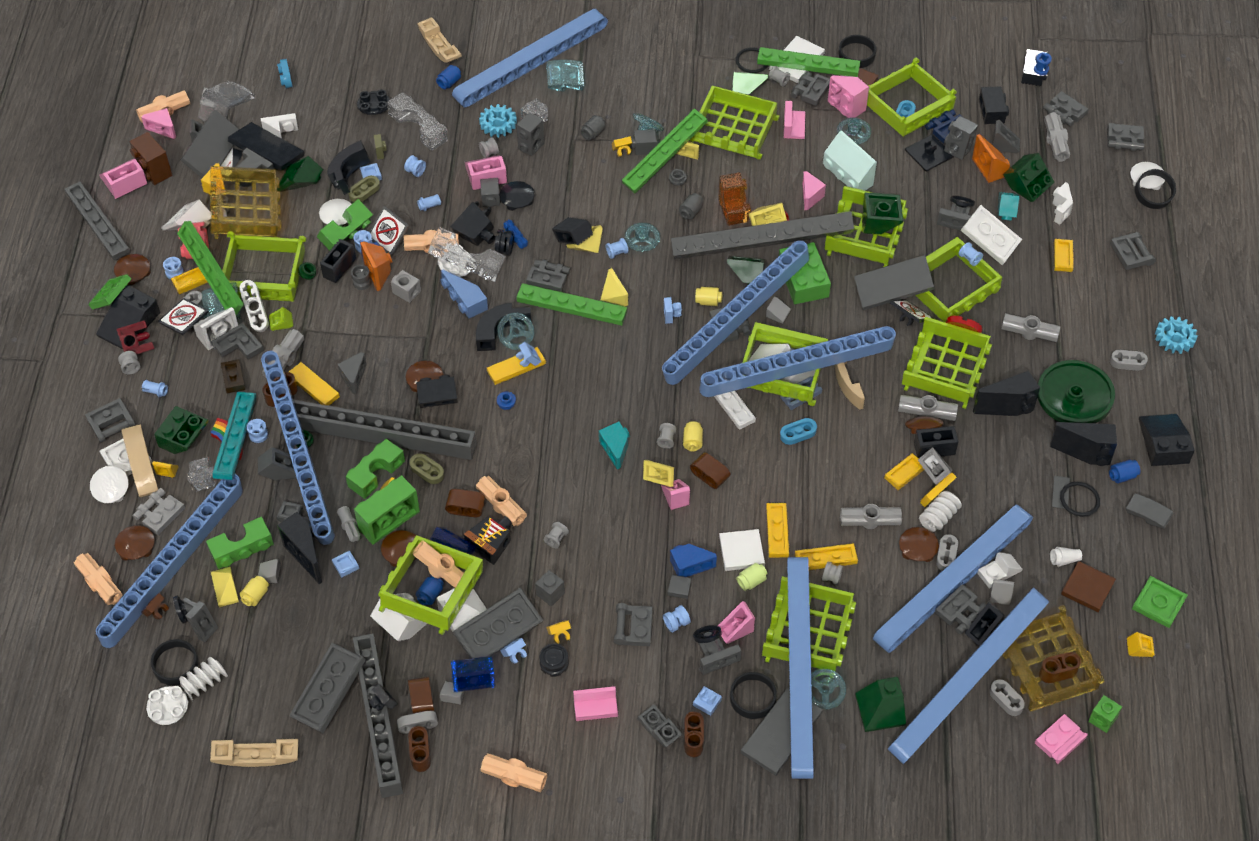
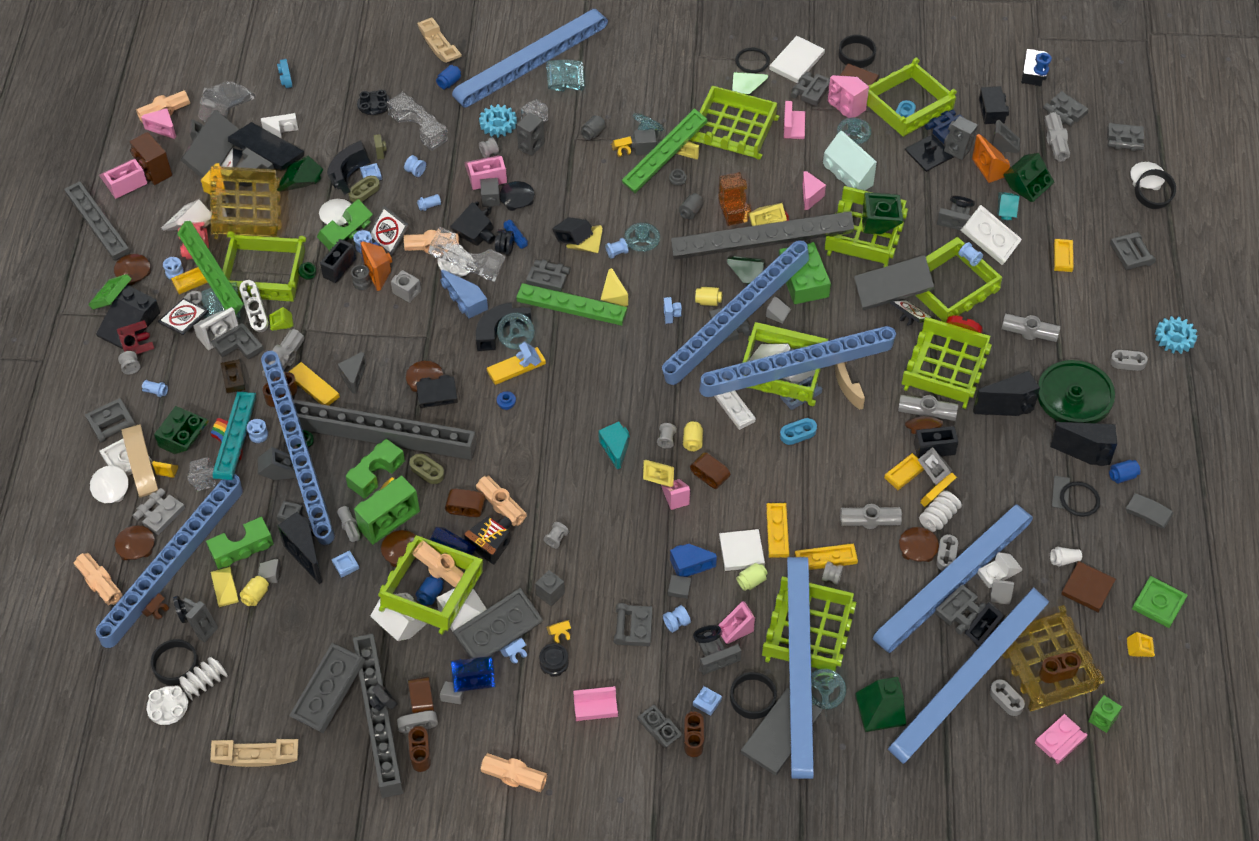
bright green plate [757,47,860,77] -> none
light grey bush [768,66,790,87] -> none
white slope [1053,182,1073,225] -> none
black slope [1139,414,1195,466] -> none

